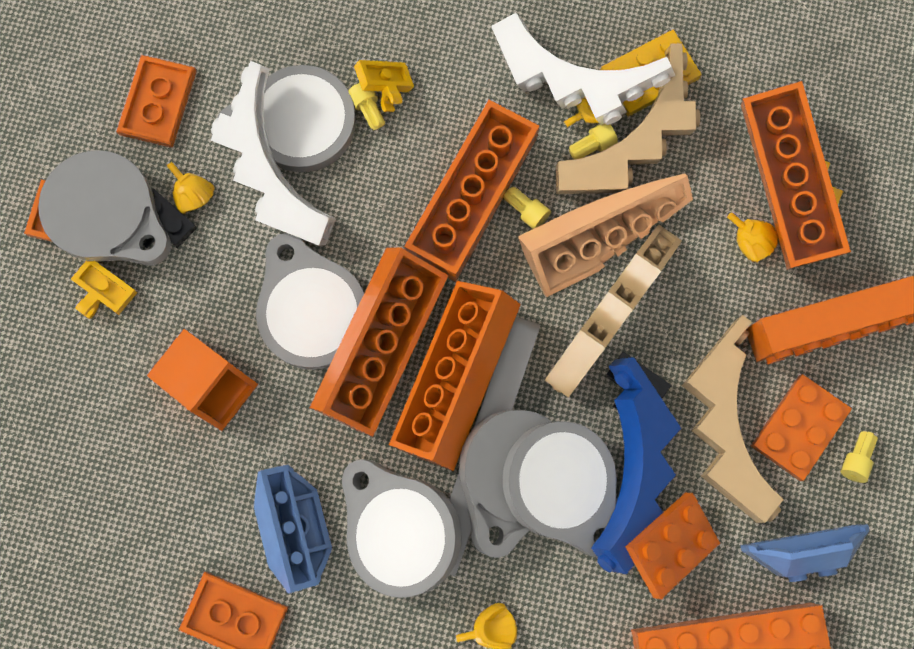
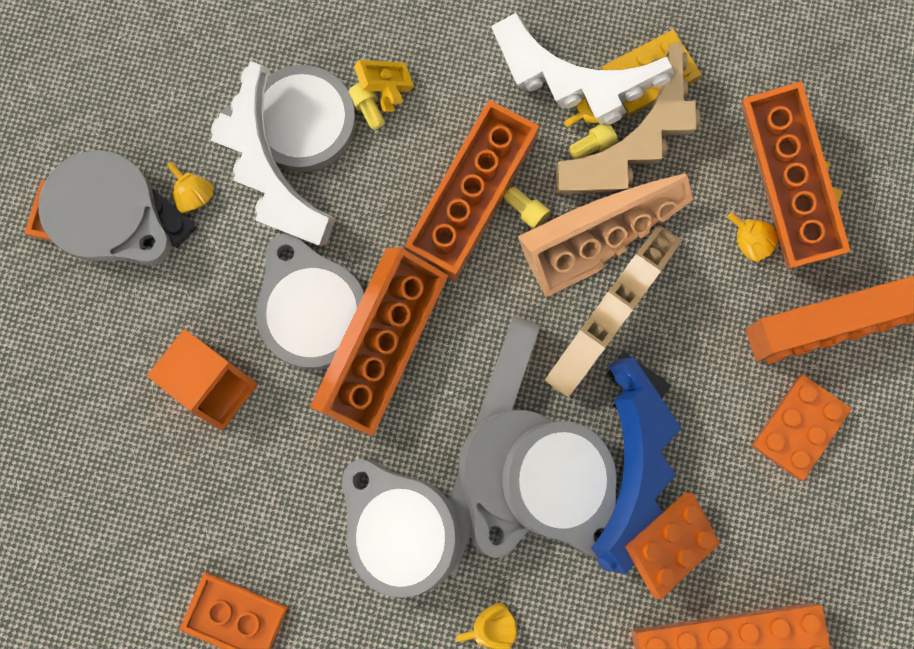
yellow plate [71,260,137,319] -> none
orange tile [116,55,197,148] -> none
medium blue wedge [254,465,332,594] -> none
orange brick [389,281,521,471] -> none
tan arch [682,315,784,523] -> none
medium blue wedge [740,524,870,582] -> none
light yellow piece [841,431,878,483] -> none

